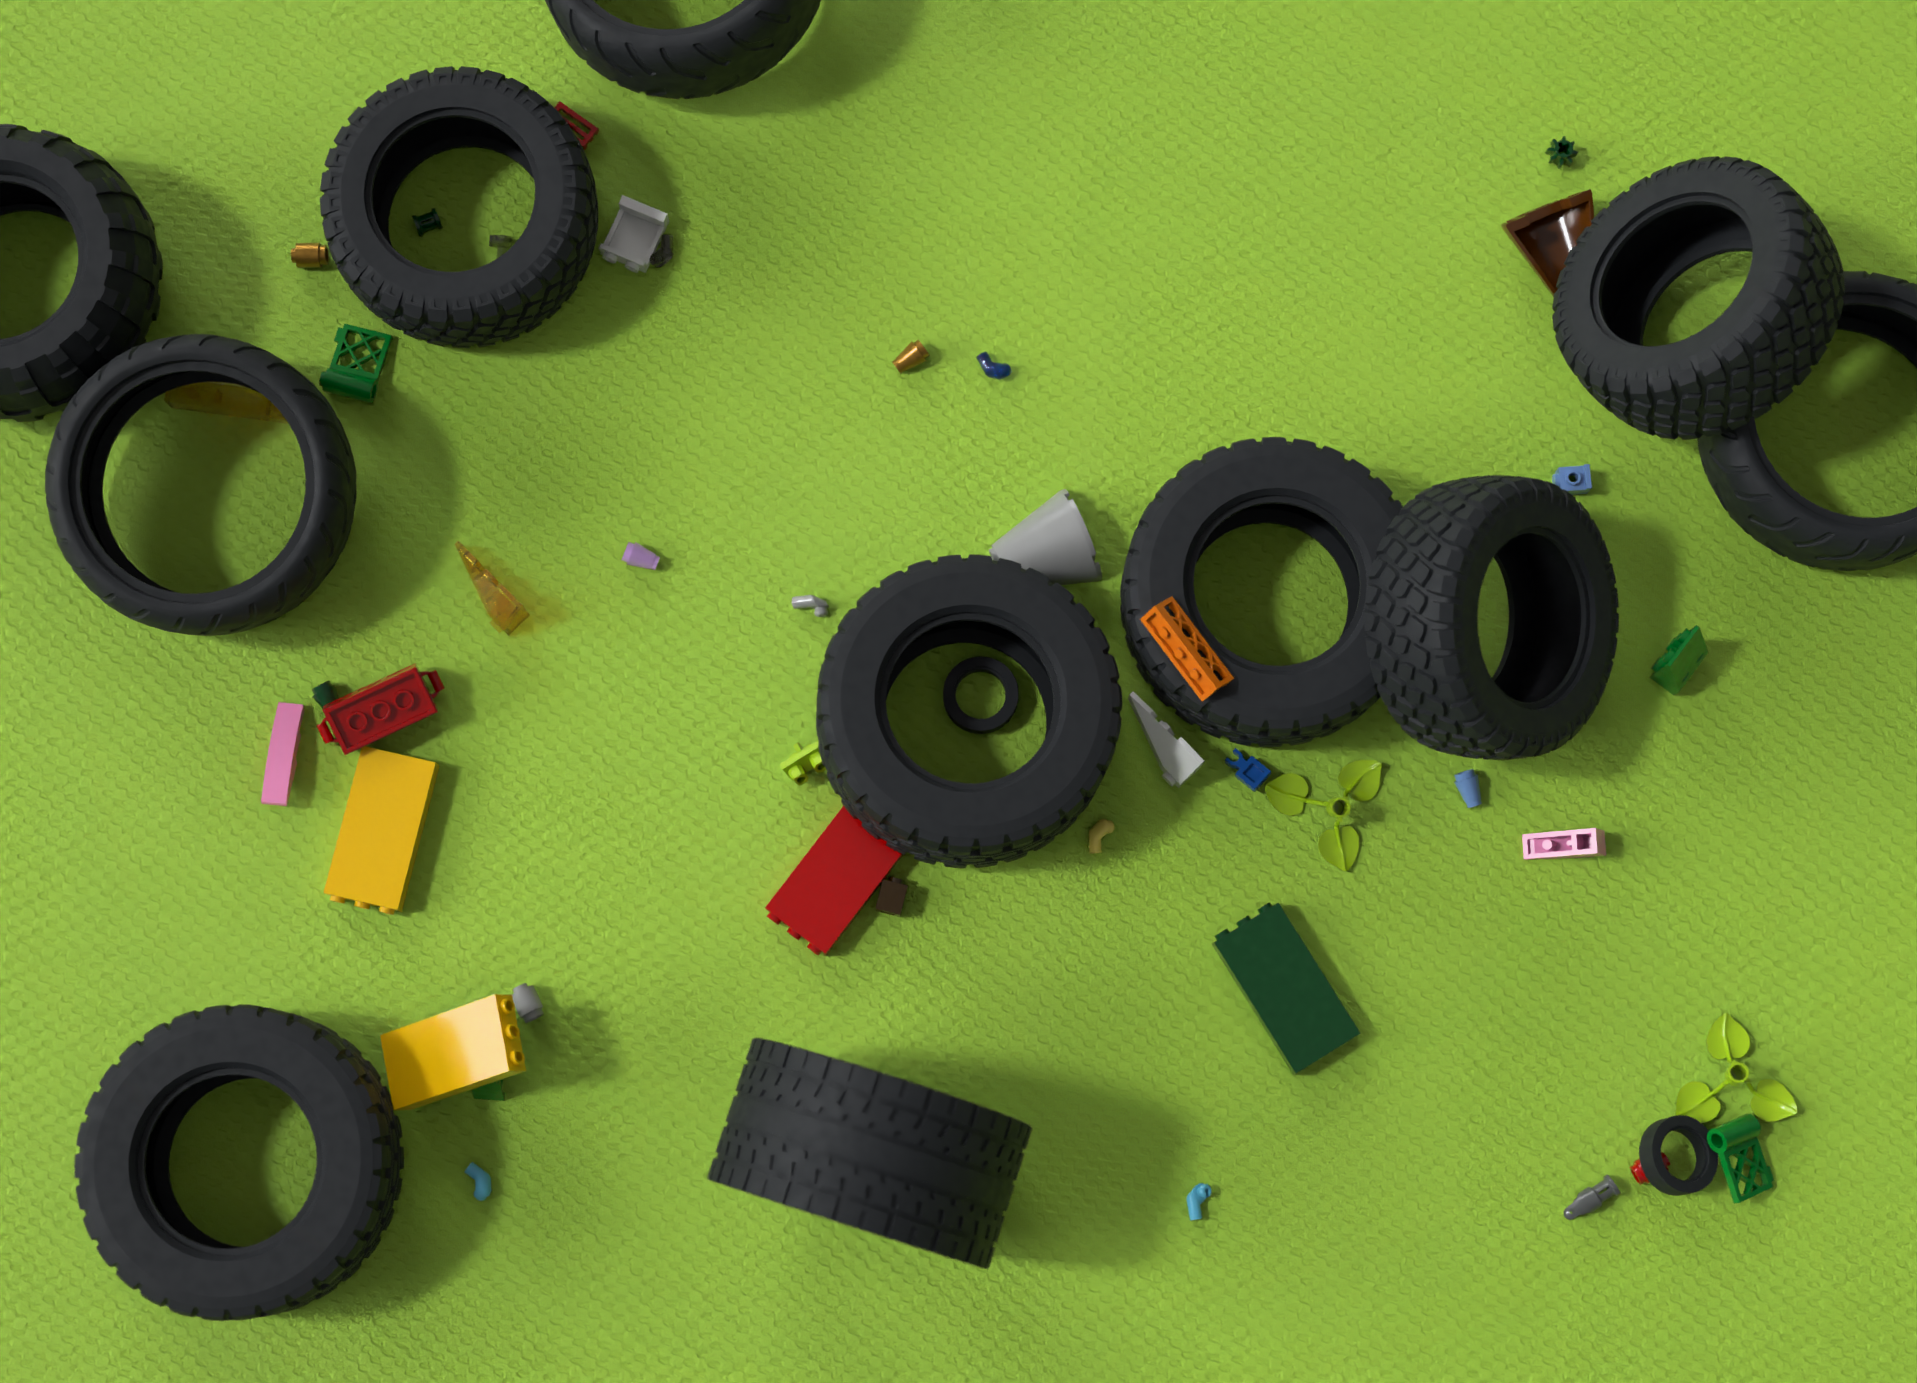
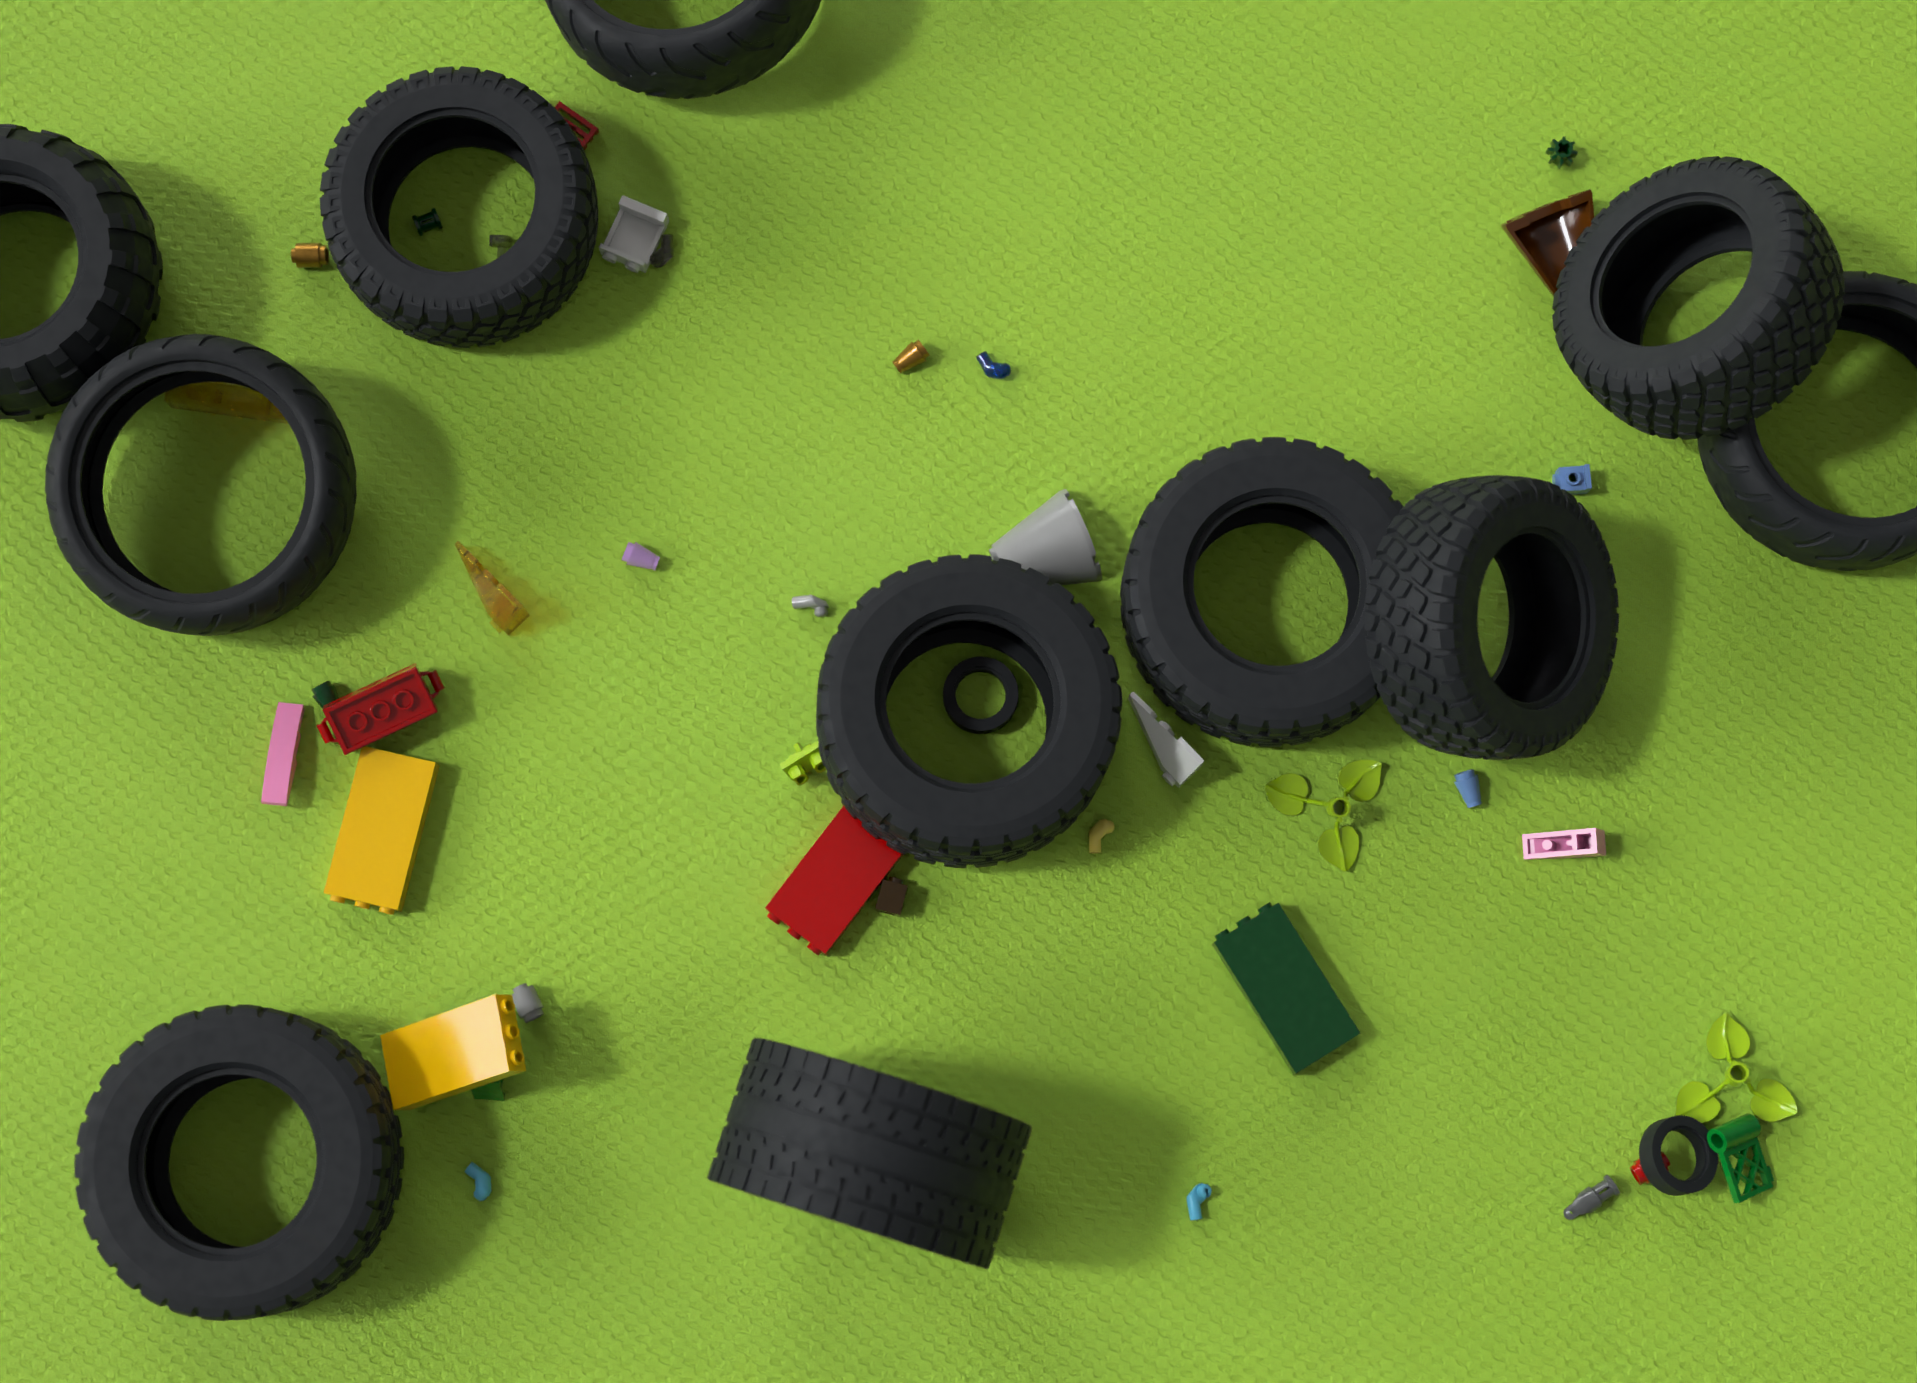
green piece [319,323,393,403] -> none
orange fence [1140,596,1234,702] -> none
blue plate [1225,748,1271,792] -> none
green slope [1649,625,1709,695] -> none

